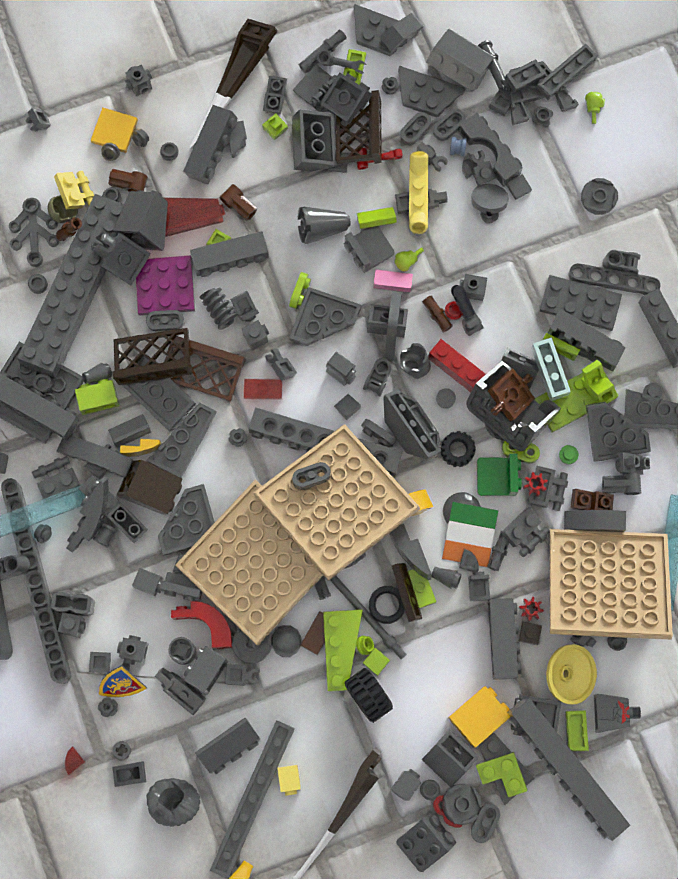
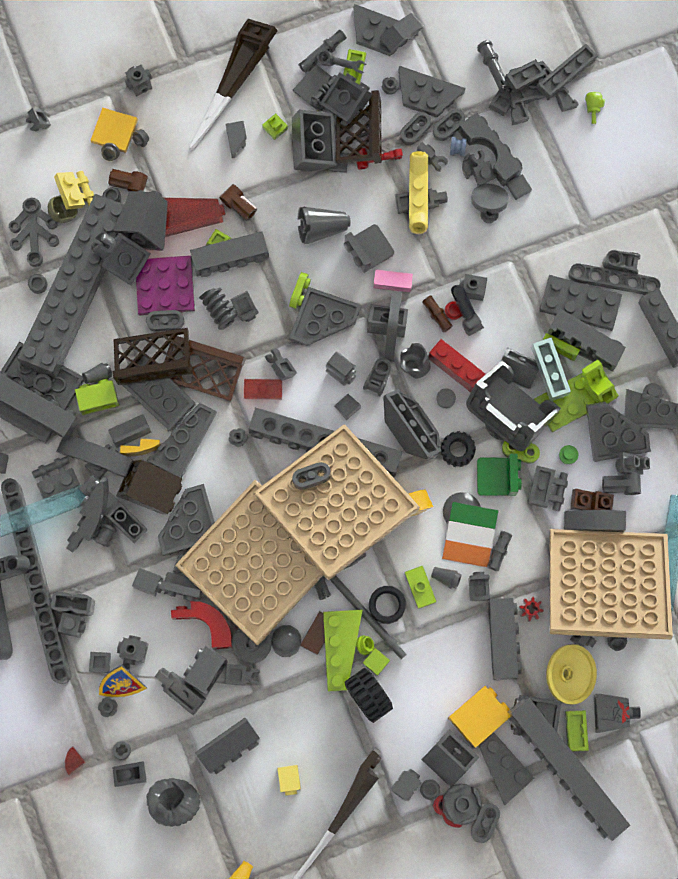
dark grey plate [34,524,52,543] -> none
reddish brown pin [56,217,82,241] -> none
dark grey plate [160,142,179,161] -> none
dark grey wheel [168,637,196,665] -> none
dark grey brick [183,105,238,184] -> none
dark grey plate [210,720,295,879] -> none
dark grey brick [242,320,269,351] -> none
dark grey slope [263,76,287,114] -> none
lime tile [357,207,397,229] -> none
dark grey plate [361,419,397,447] -> none
dark grey slope [390,524,431,580] -> none
dark brown tile [392,563,422,622] -> none
lime piece [394,247,424,272] -> none
dark grey bracket [396,811,456,872] -> none
dark grey slope [426,28,495,91] -> none
dark grey tile [459,548,479,572] -> none
lime plate [476,752,528,797] -> none
reddish brown plate [488,368,535,421] -> none
dark grey plate [501,507,550,557] -> none
dark brown plate [518,621,542,645] -> none
red gear [523,472,548,497] -> none
dark grey plate [532,106,553,127] -> none
dark grey tile [581,178,618,215] -> none

